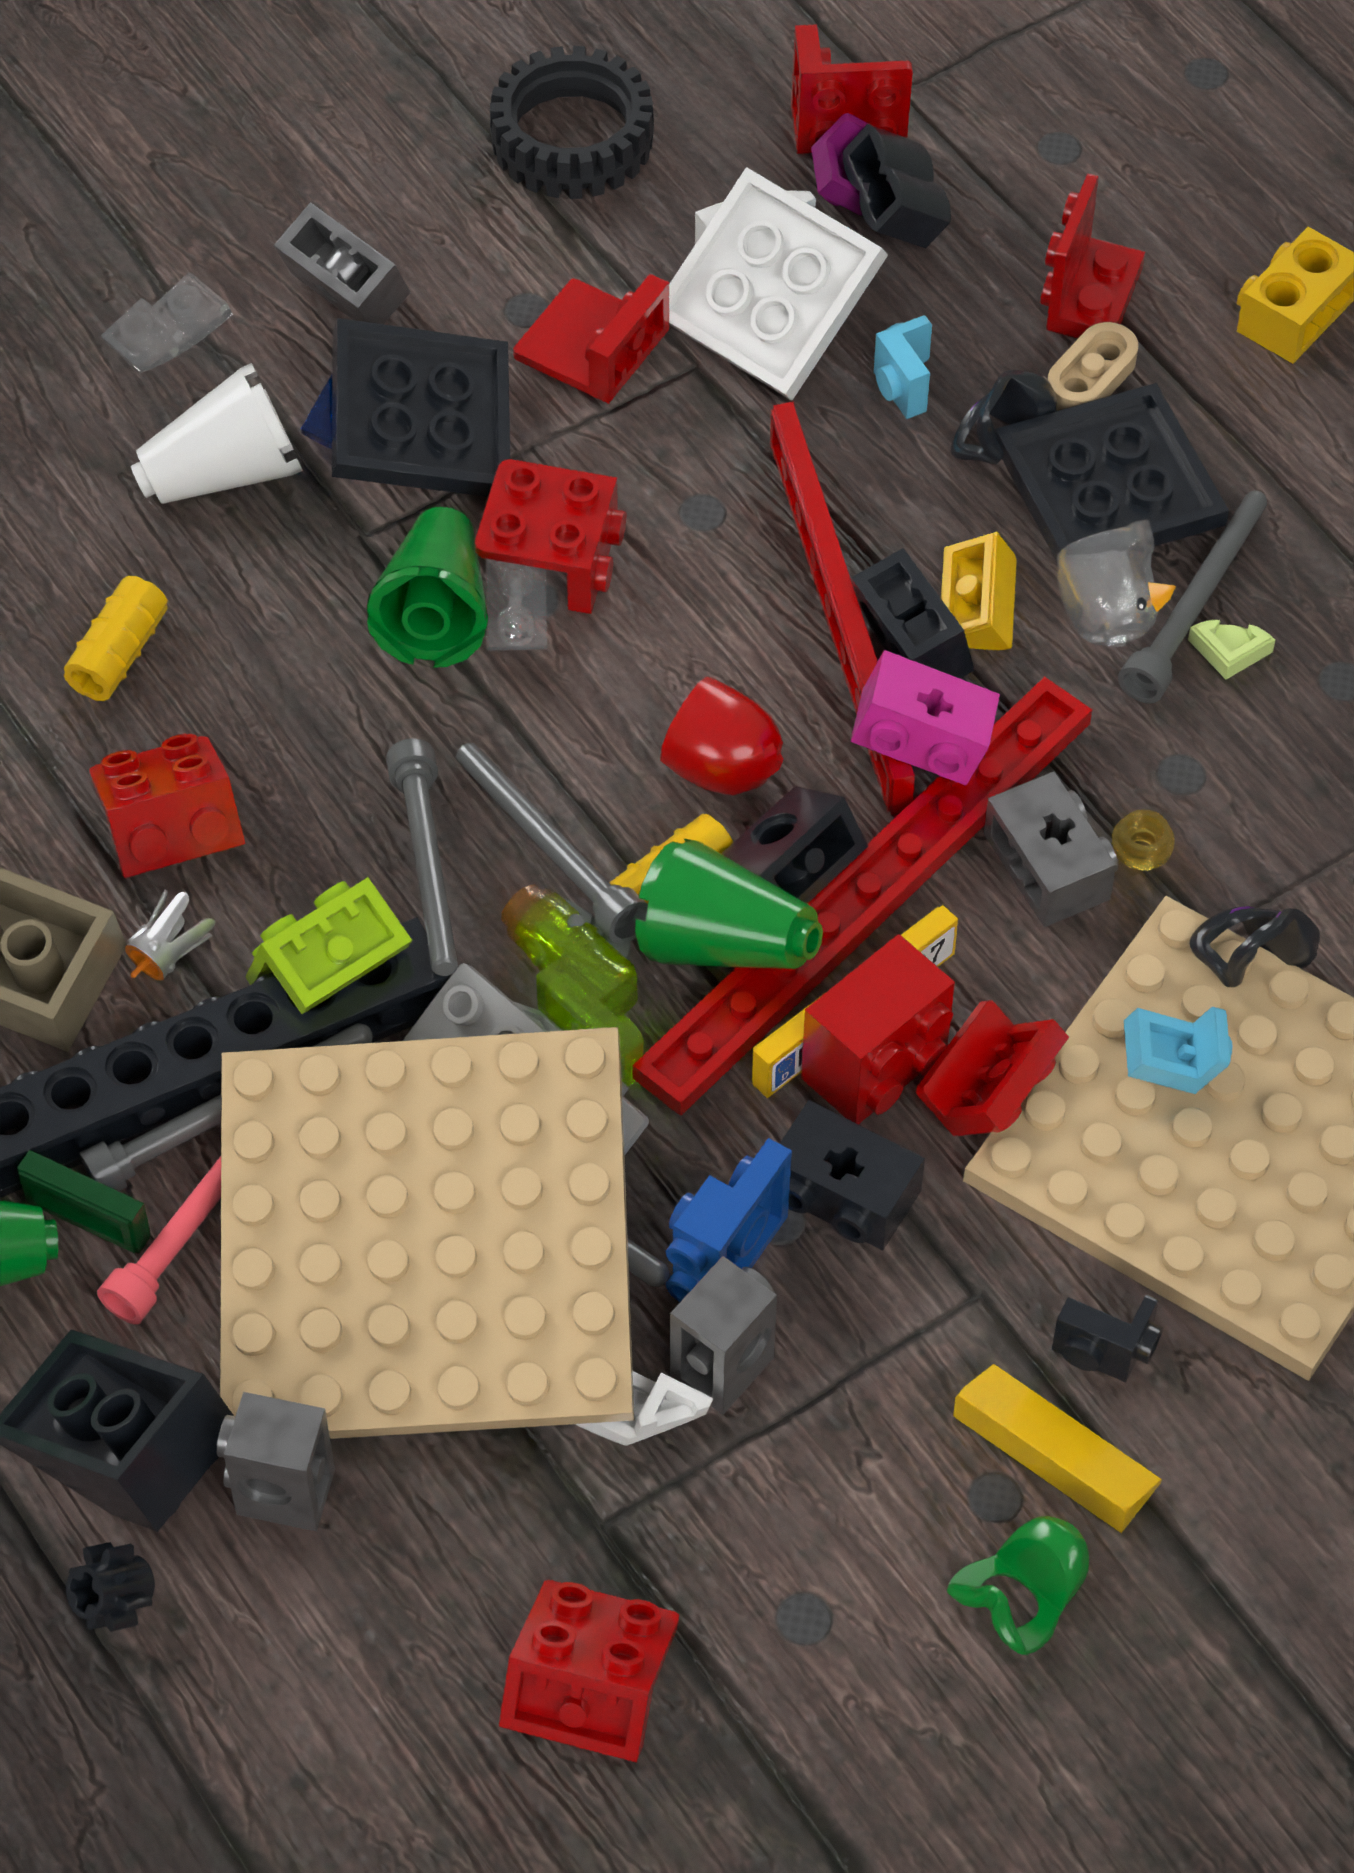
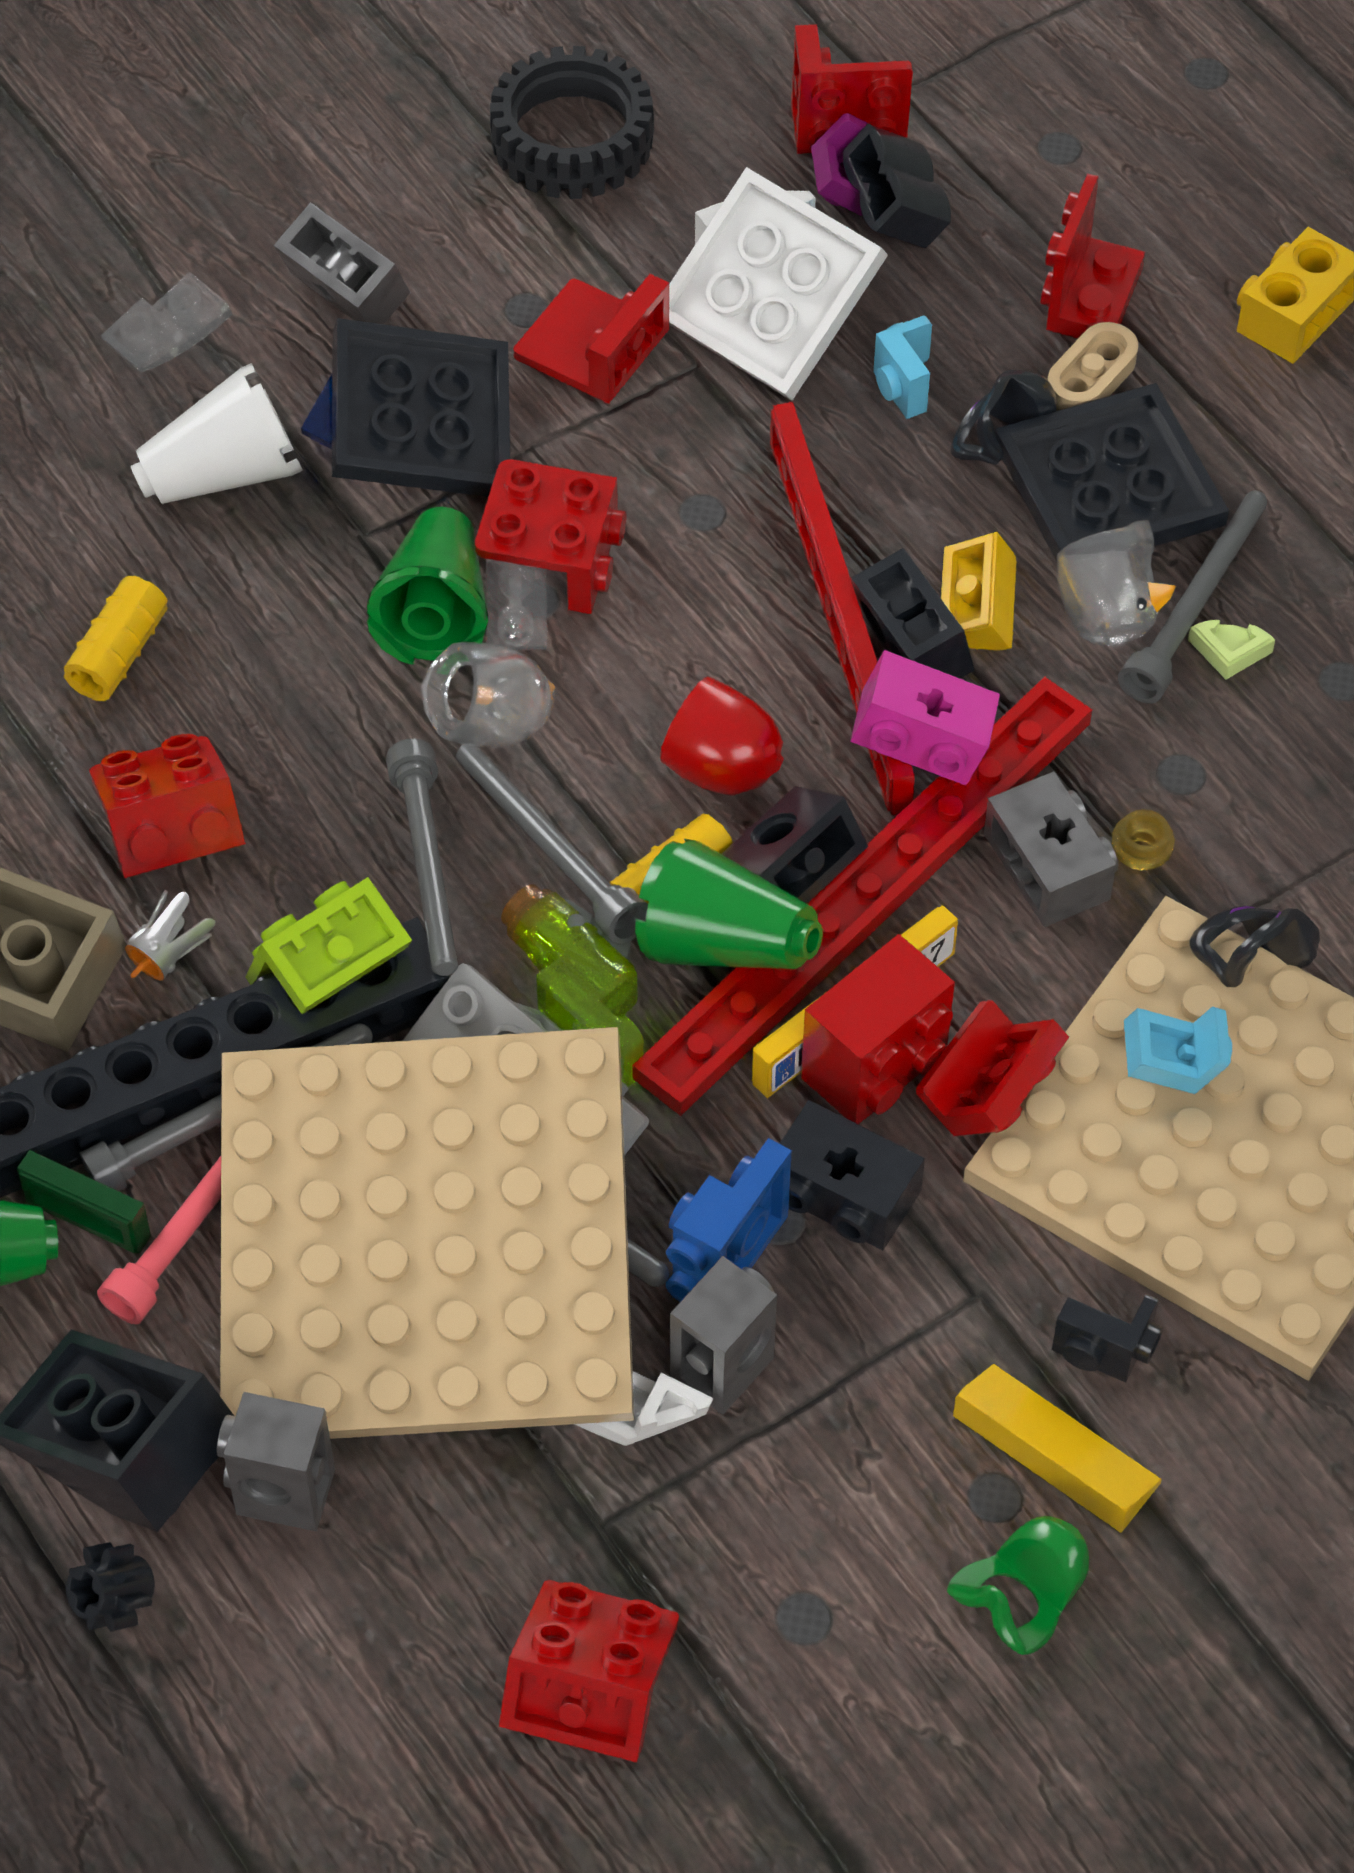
none -> clear piece [421,642,557,749]

